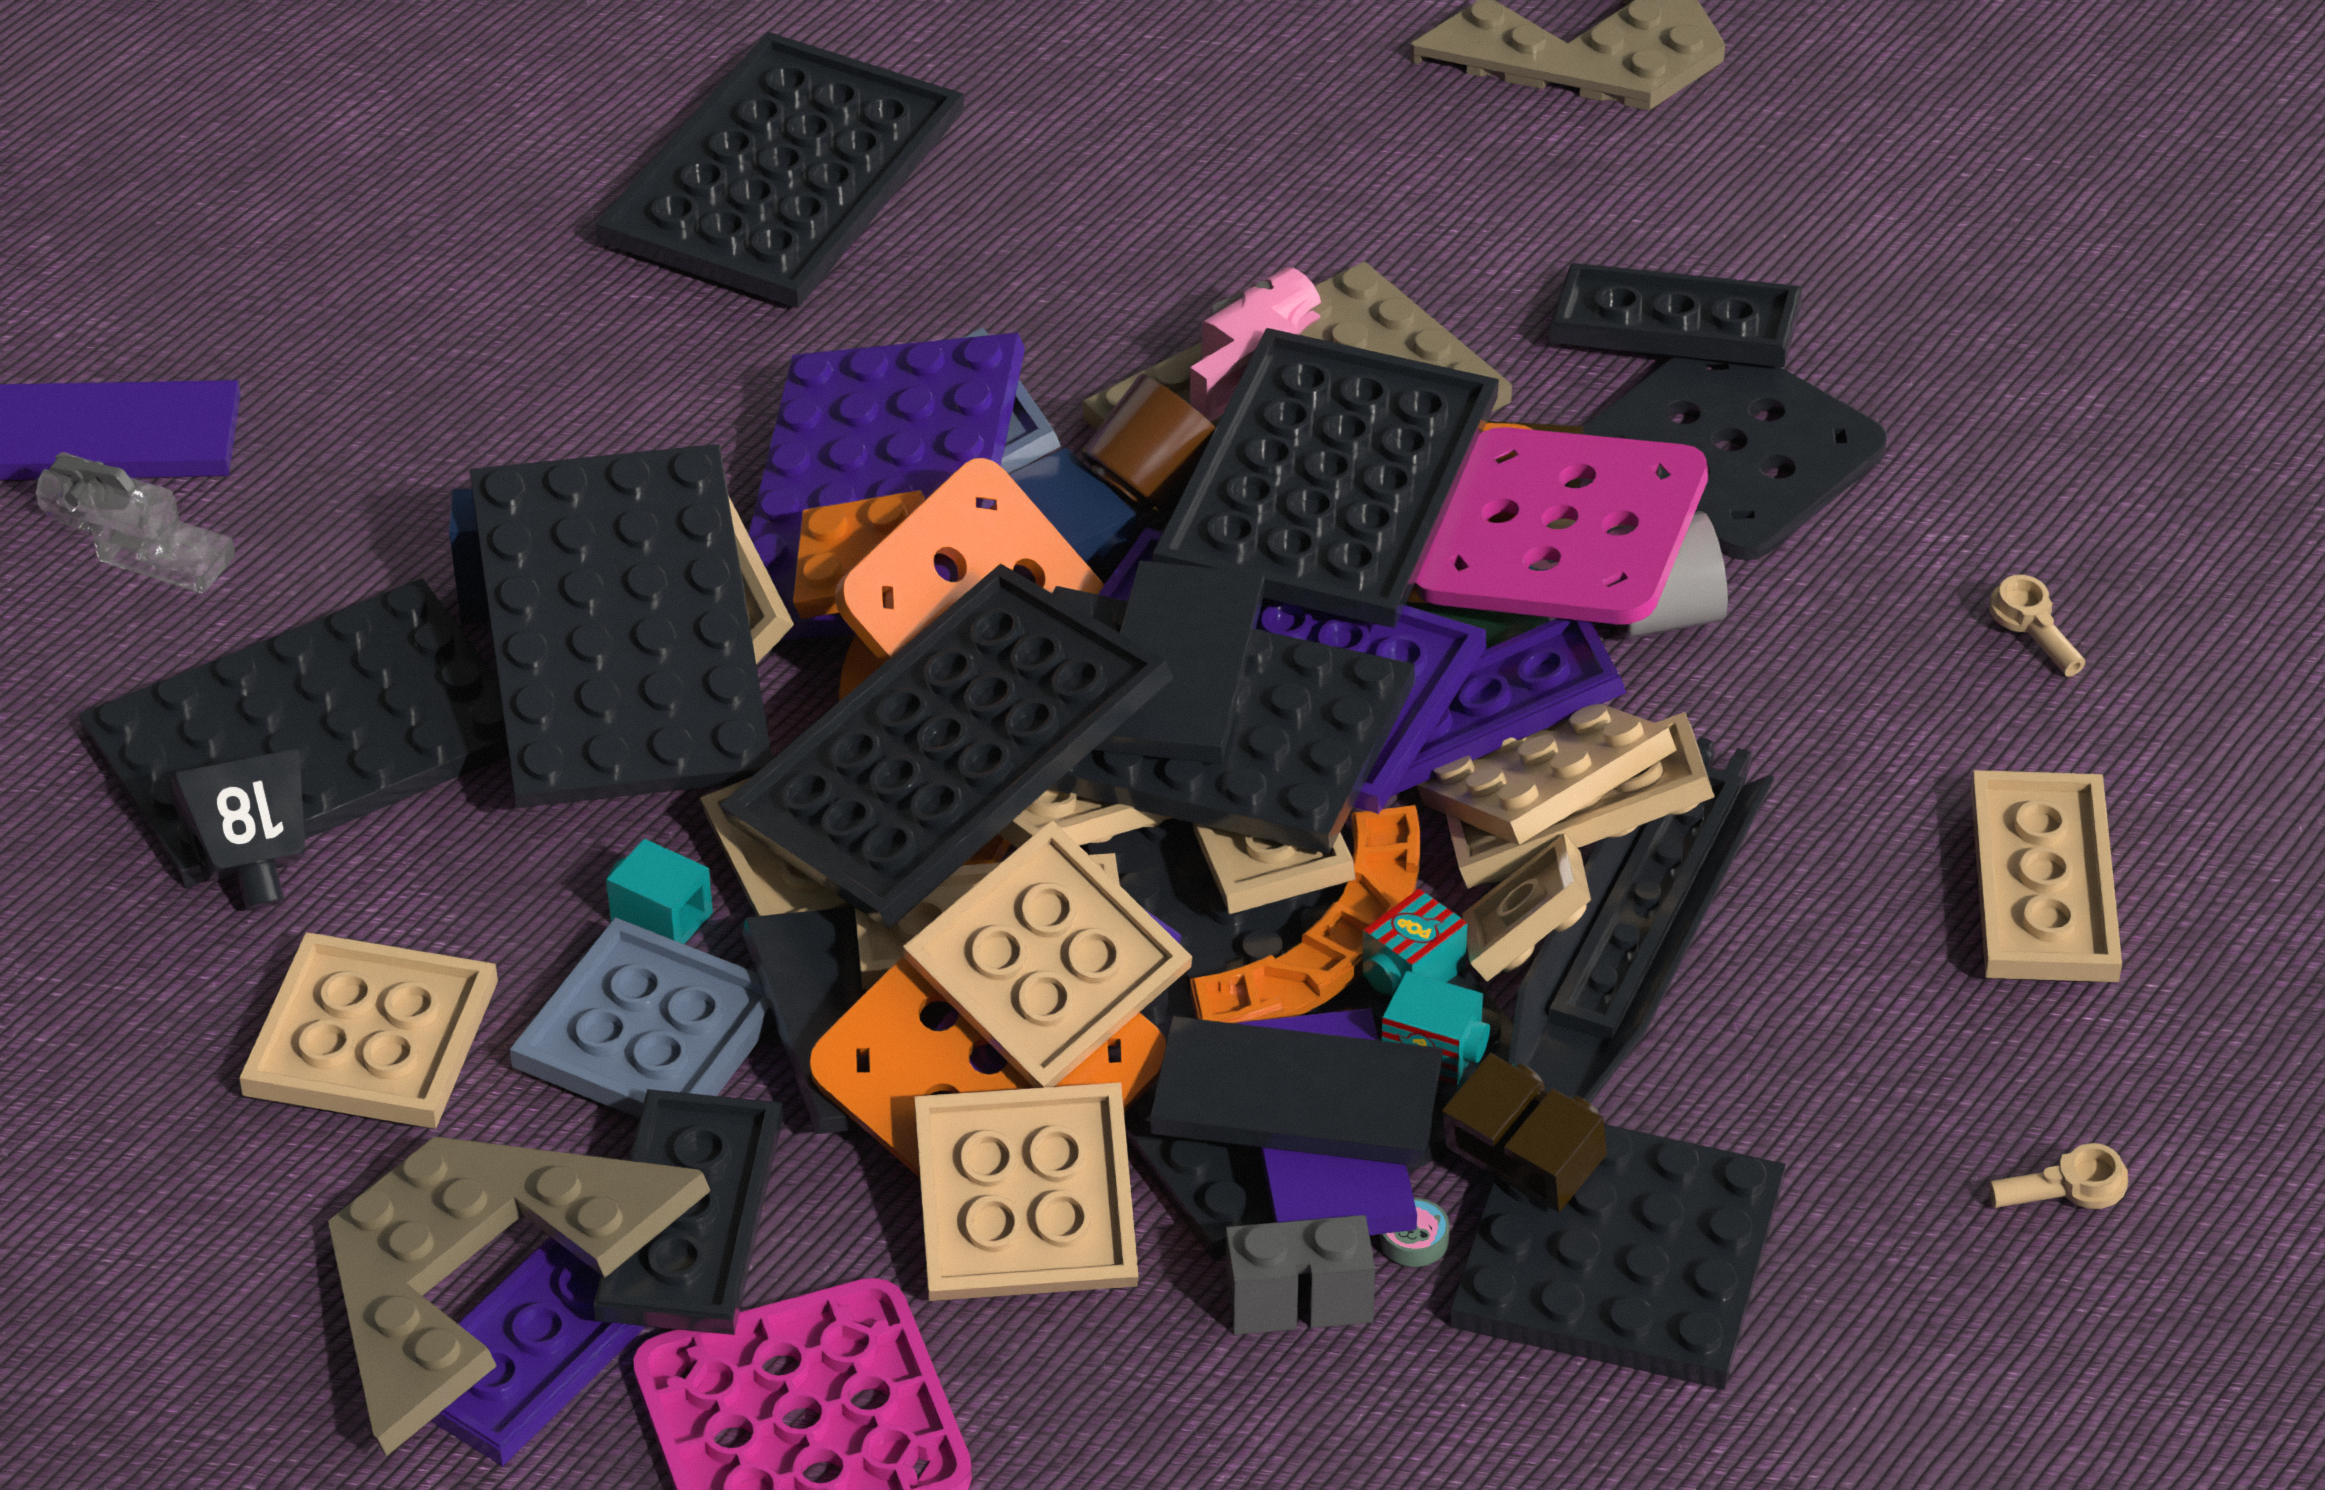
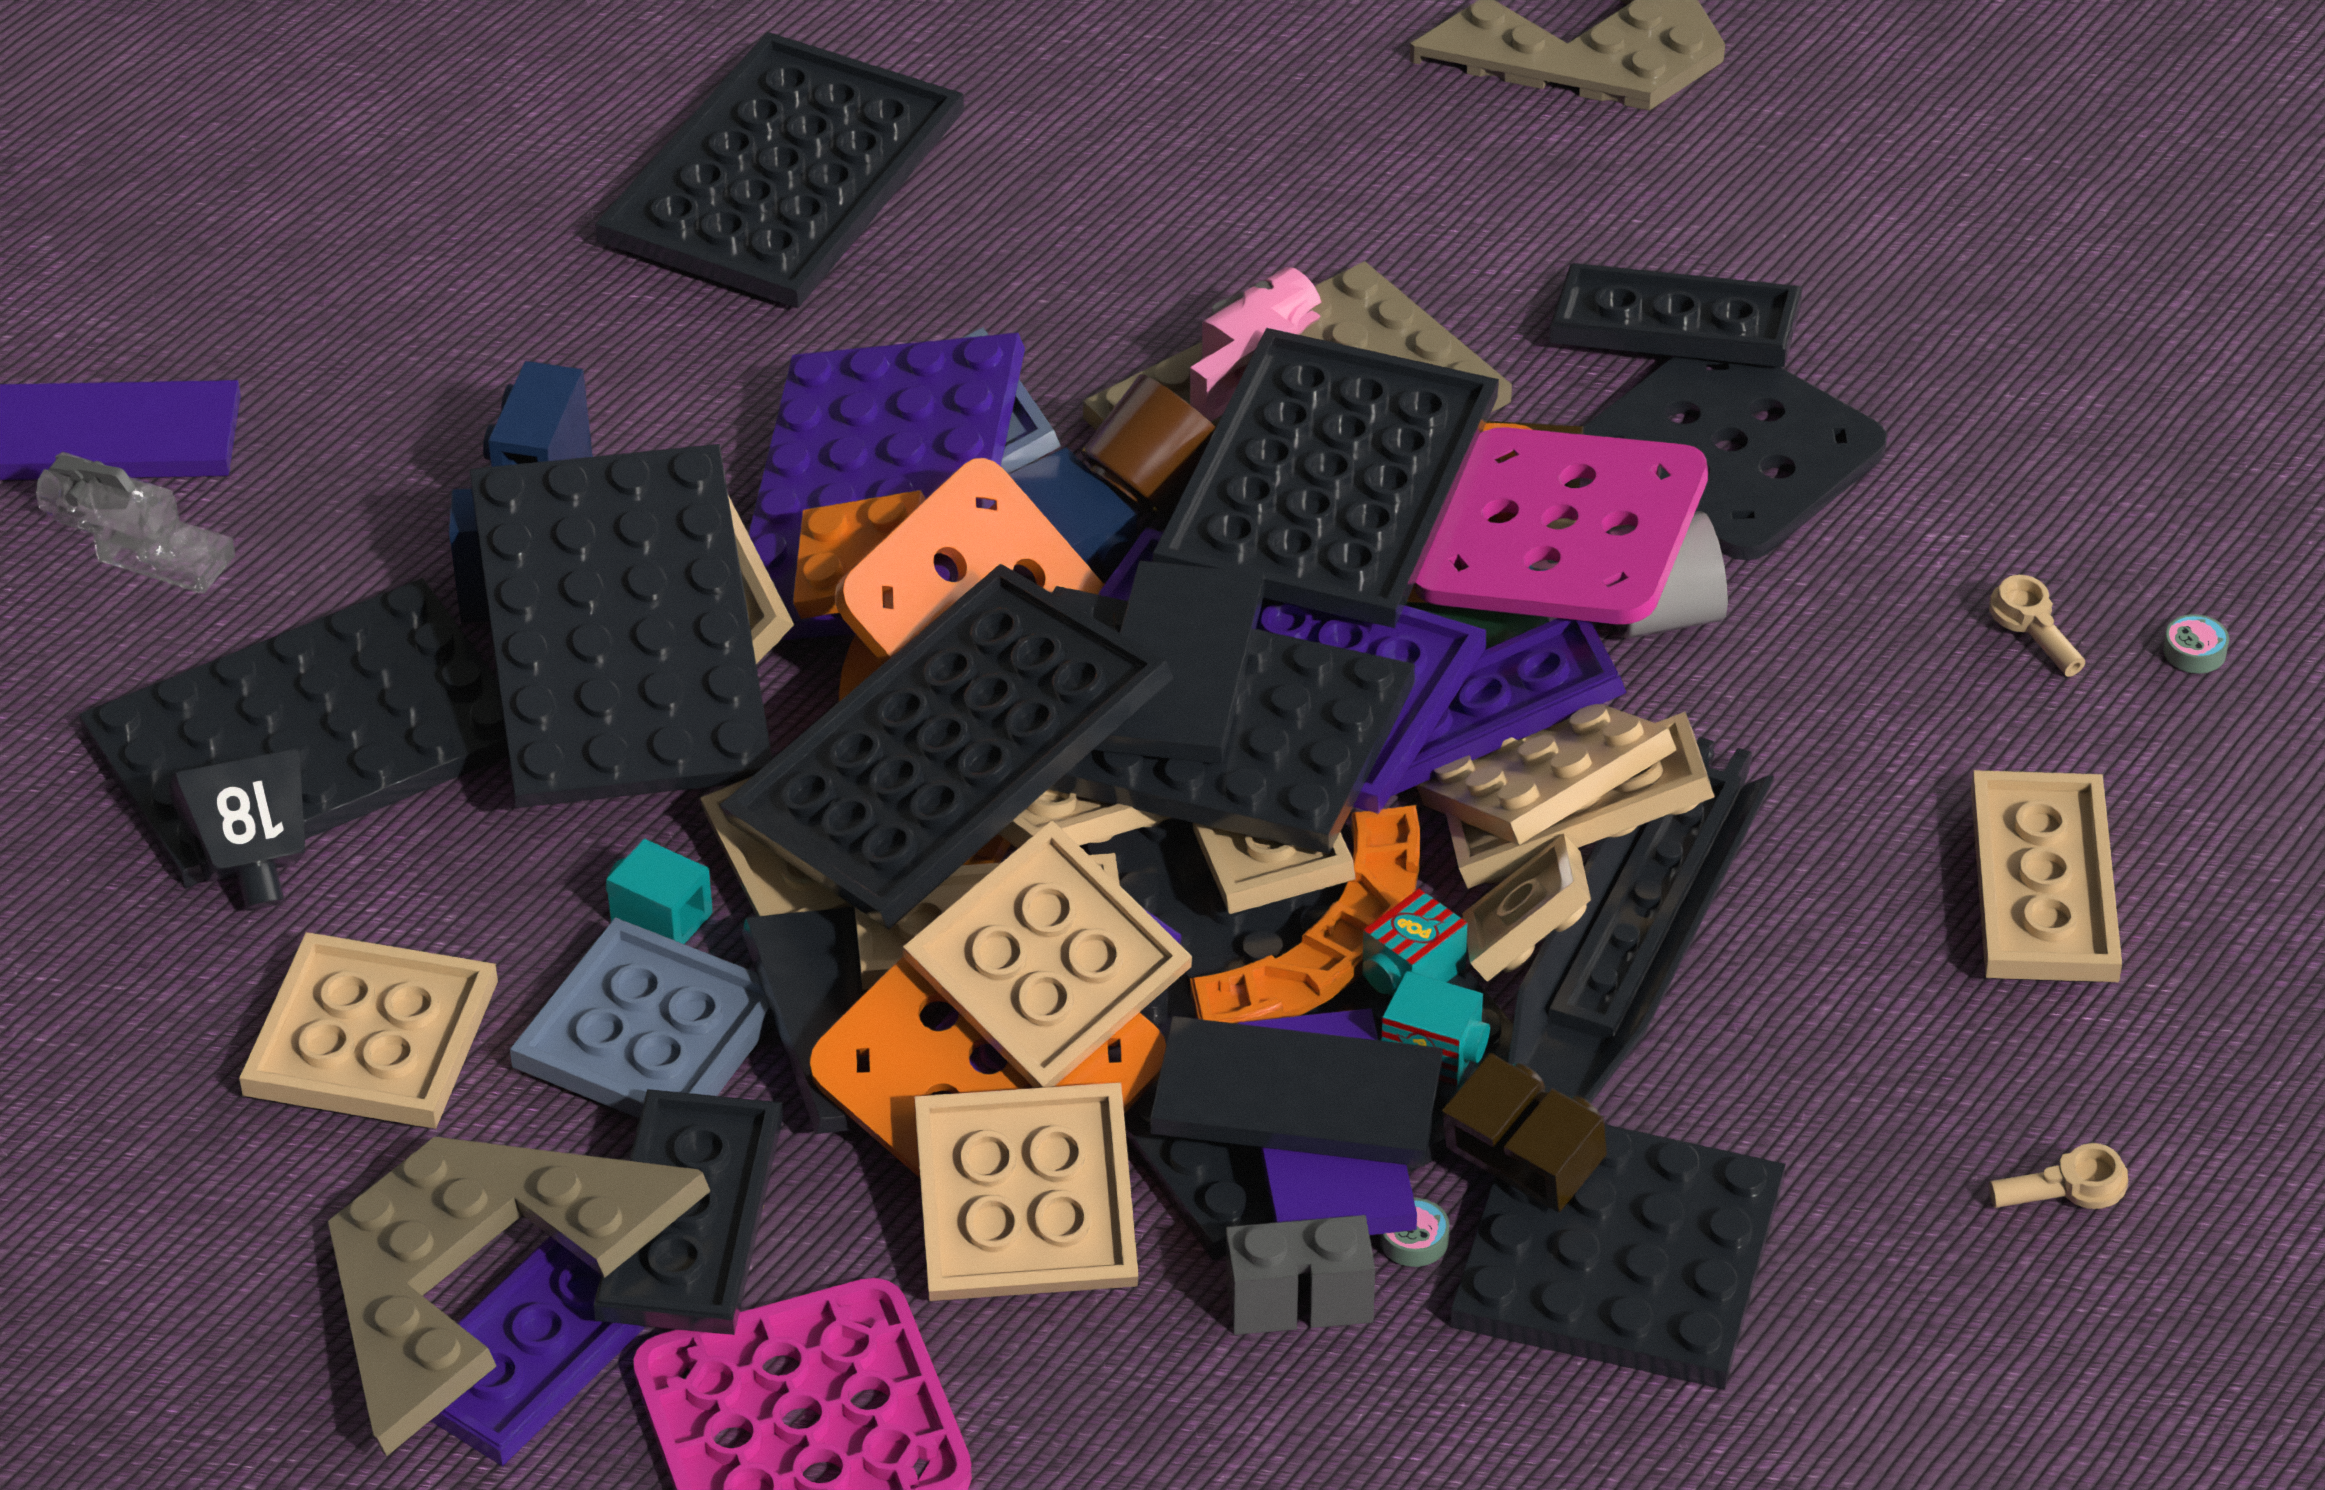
none -> dark blue brick [483,361,593,467]
none -> tile [2163,614,2229,674]

